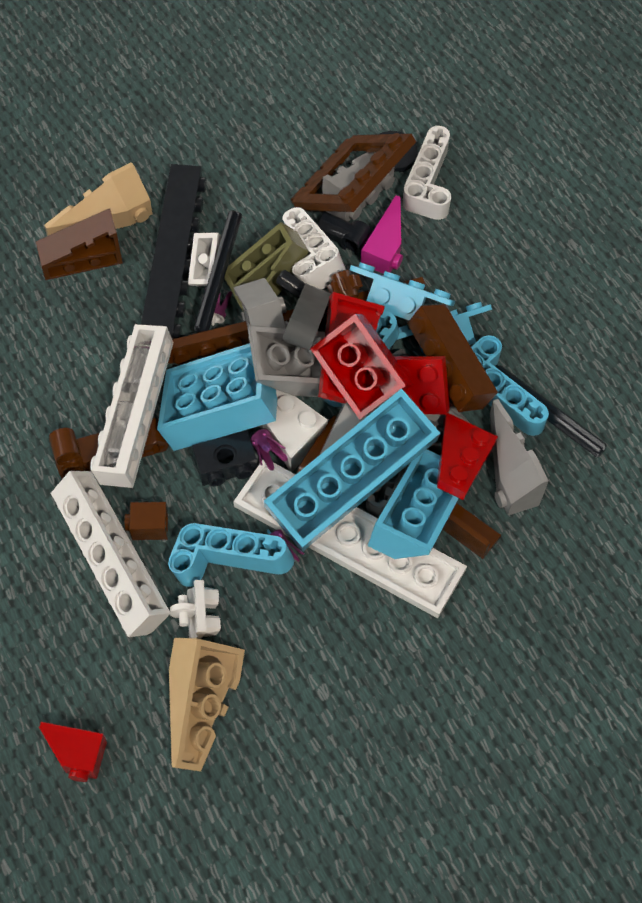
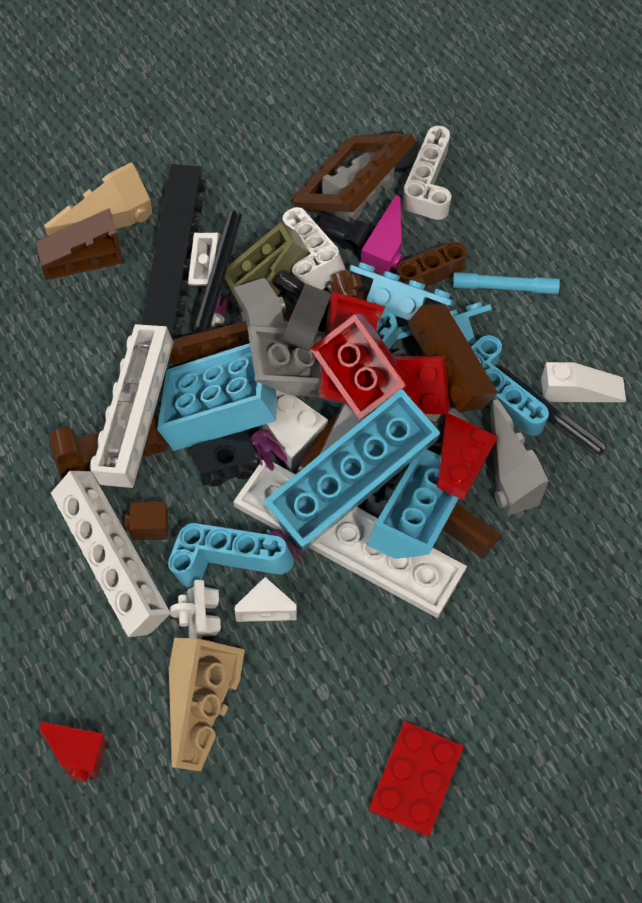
none -> white slope [235,577,296,622]
none -> red plate [368,721,464,838]
none -> reddish brown beam [397,242,468,287]
none -> medium azure piece [453,272,560,295]
none -> white slope [541,362,626,402]

